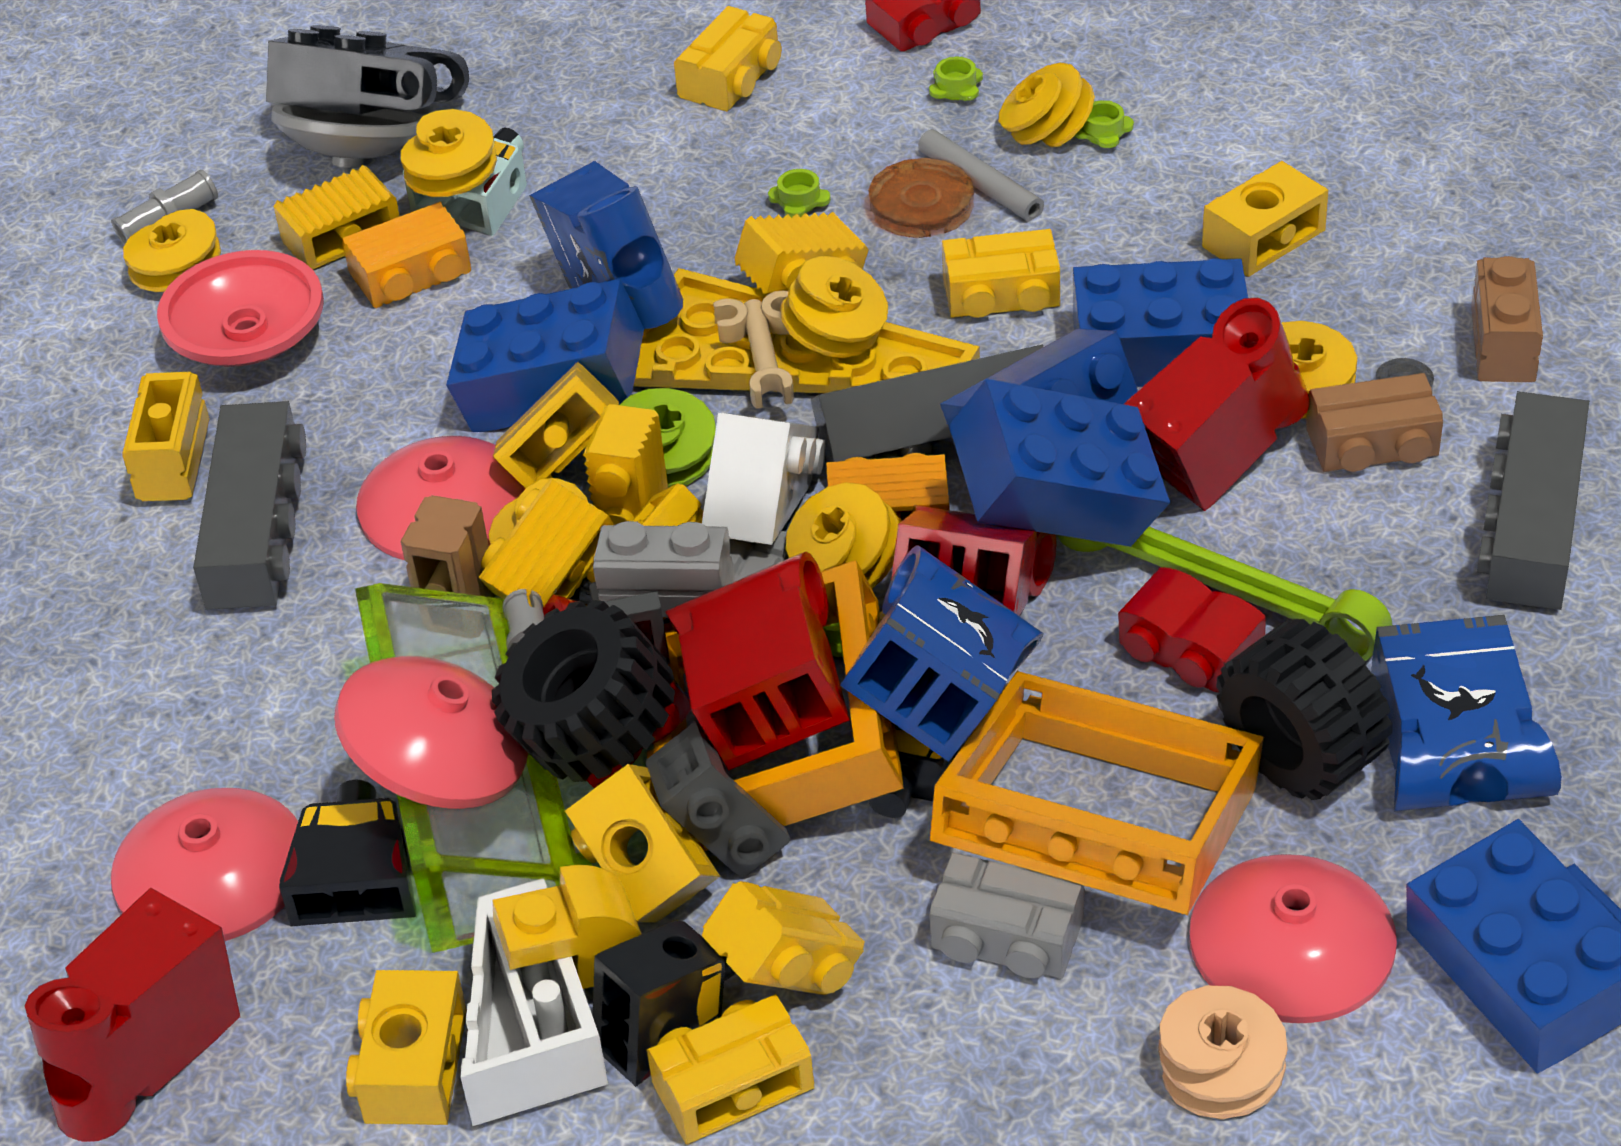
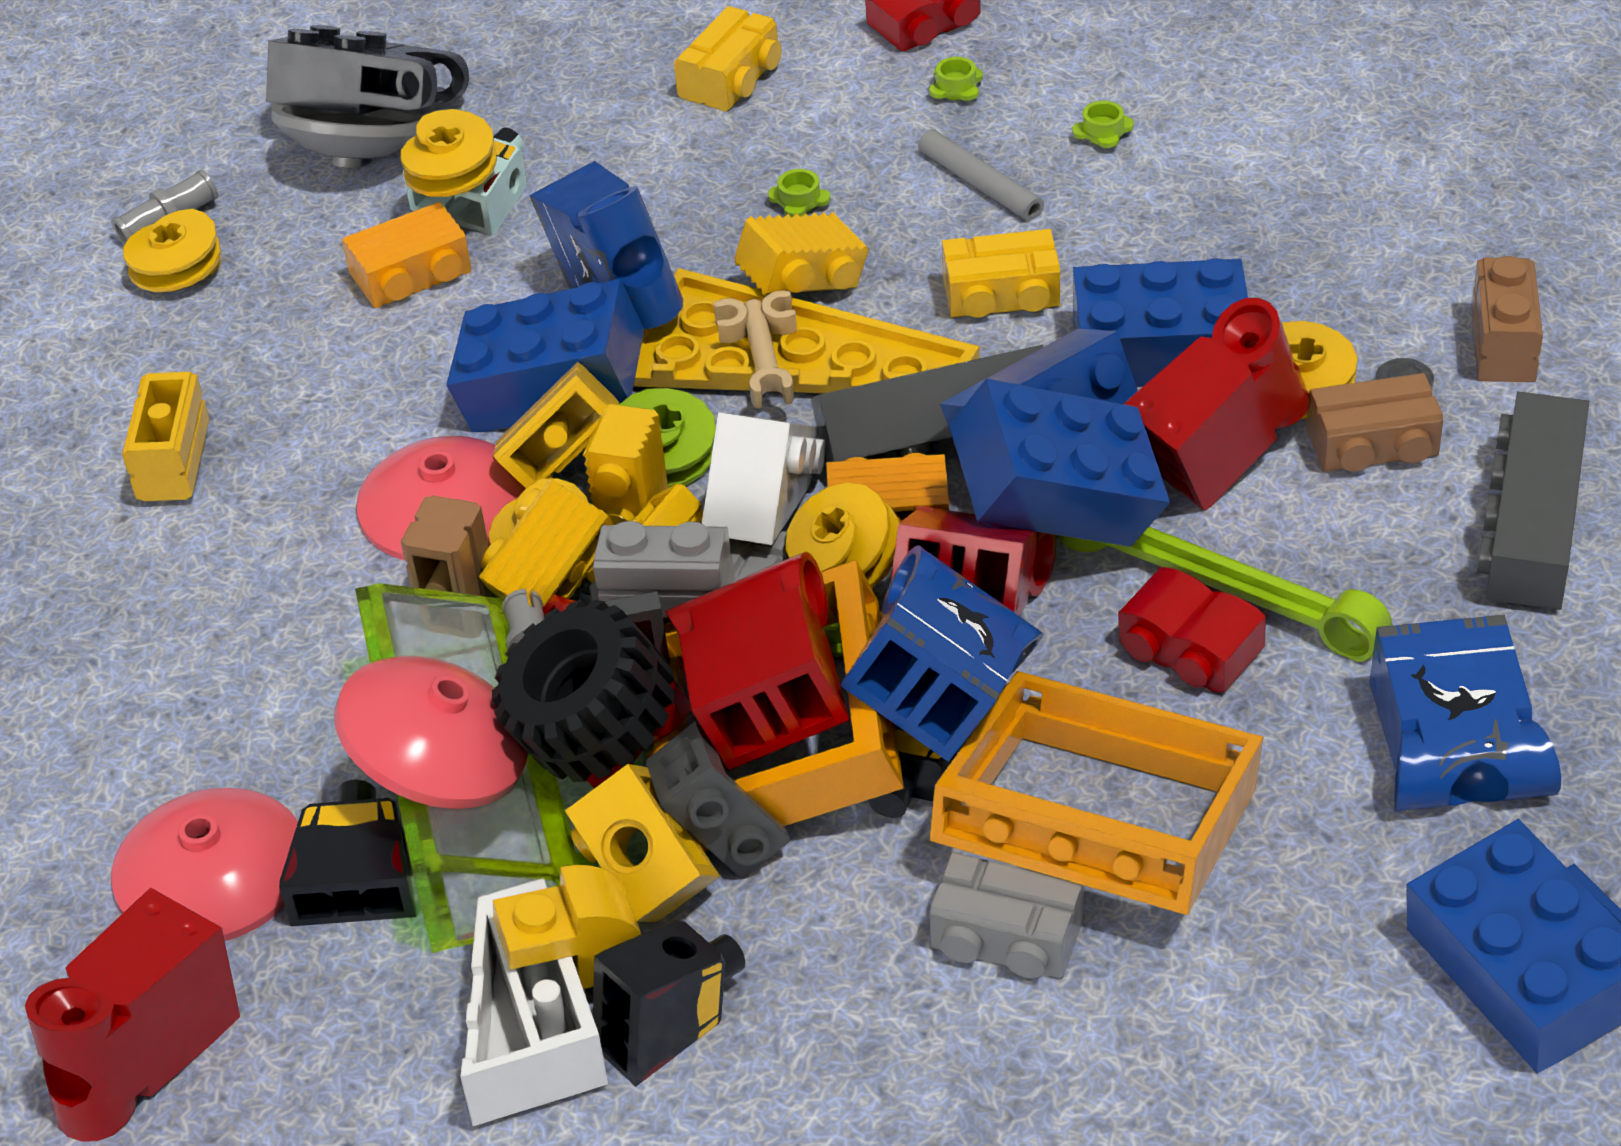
coral dish [157,250,324,367] -> none
dark grey brick [193,401,306,610] -> none
yellow brick [273,165,400,270] -> none
yellow brick [346,970,467,1125] -> none
yellow brick [647,994,814,1145] -> none
yellow brick [702,881,865,995] -> none
yellow piece [780,256,888,358] -> none
clear orange tile [868,158,974,238] -> none
yellow piece [998,62,1095,147] -> none
light nougat piece [1158,985,1288,1119] -> none
coral dish [1189,854,1397,1023] -> none
yellow brick [1202,161,1329,277] -> none
black tyre [1216,619,1392,800] -> none

